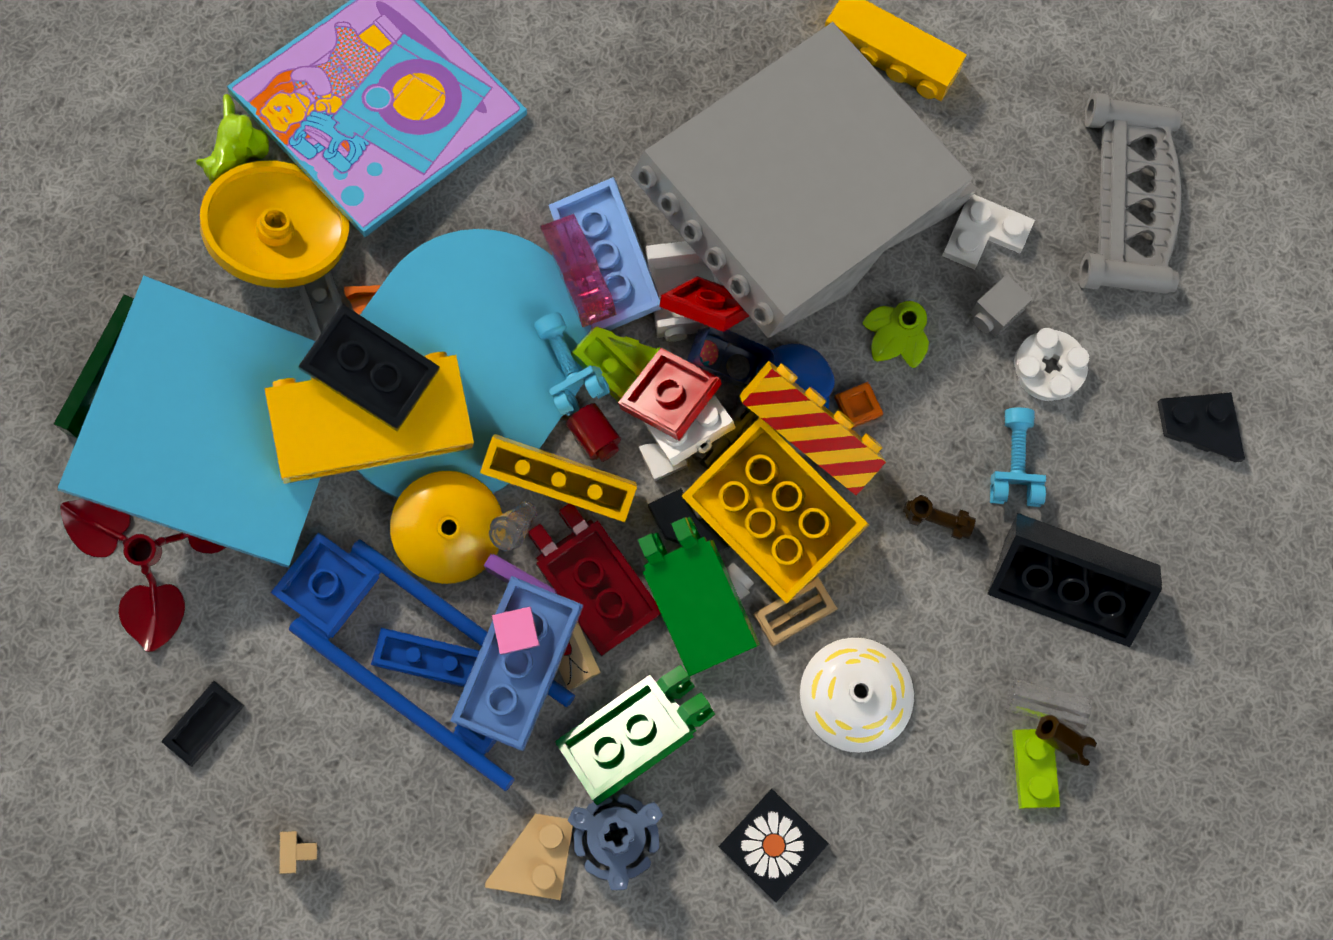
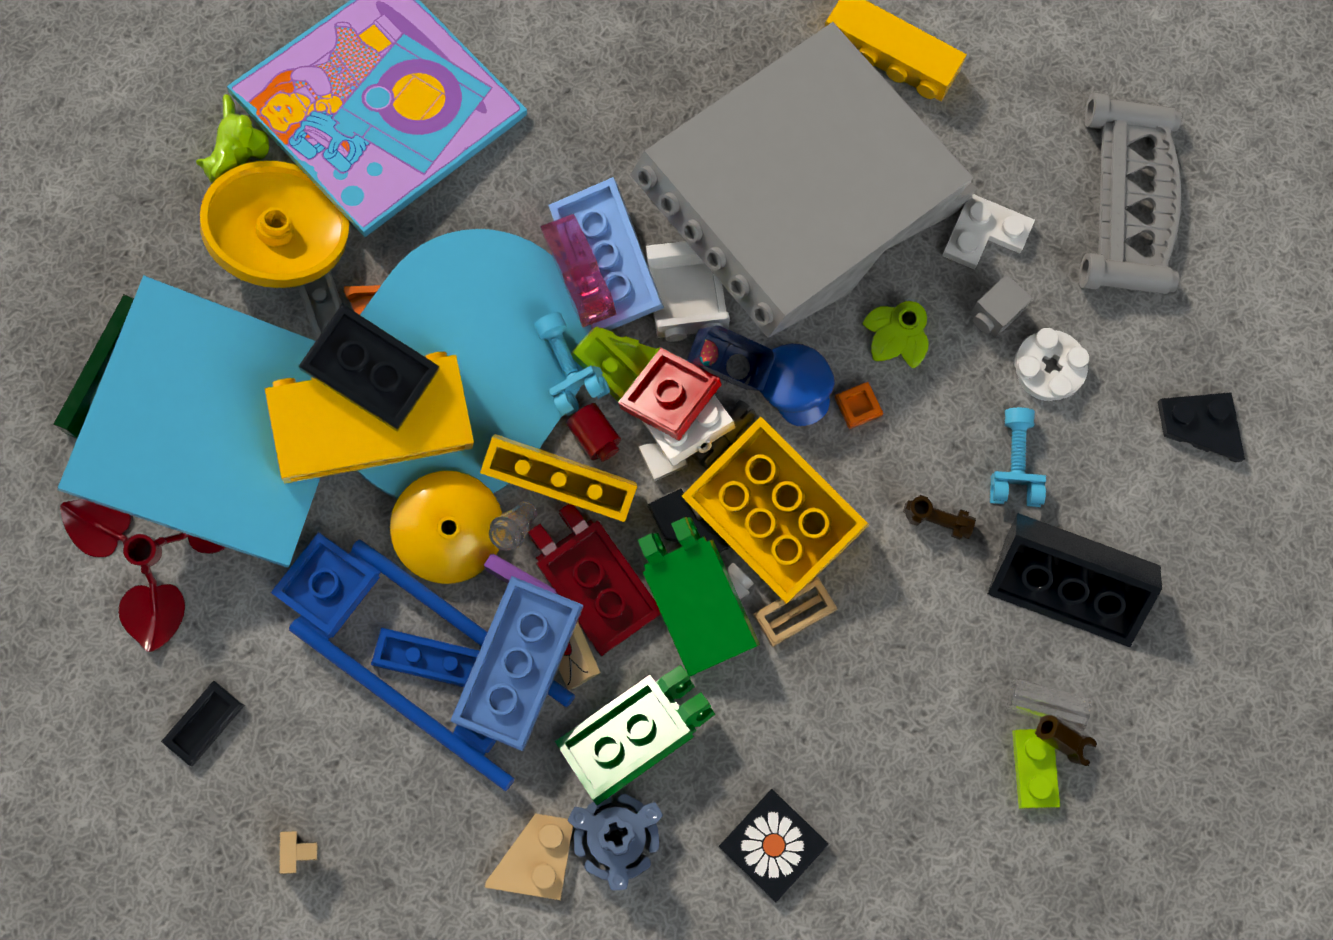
bright pink tile [492,607,540,655] -> none
red tile [659,276,749,332] -> none
brick [740,361,886,496] -> none
white dish [800,638,914,753] -> none

